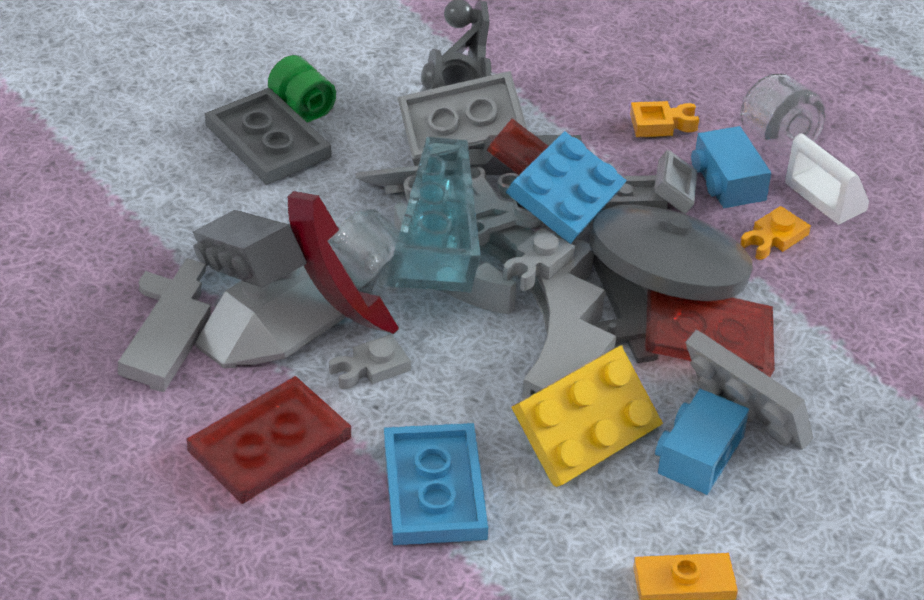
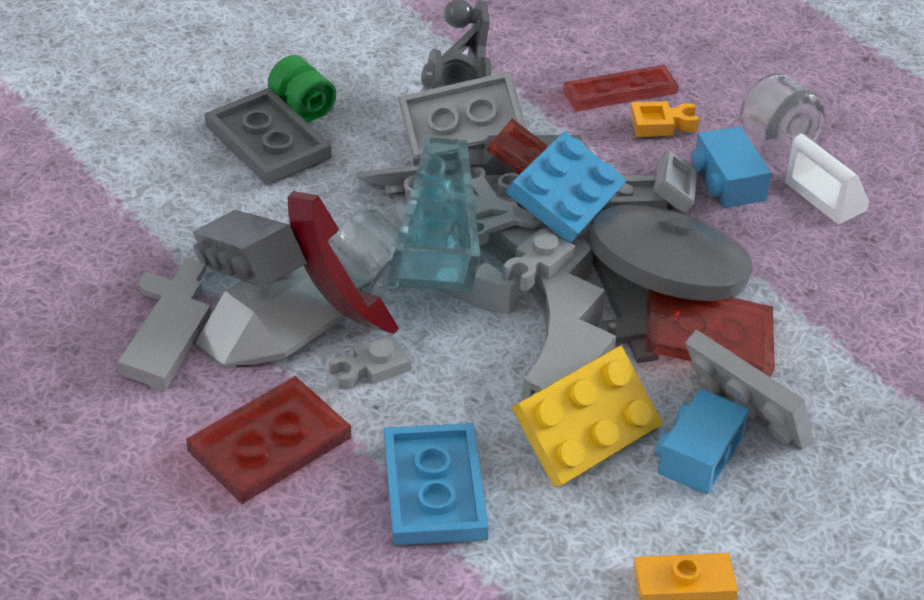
light orange plate [740,206,811,260] -> none
none -> clear red tile [563,65,679,112]

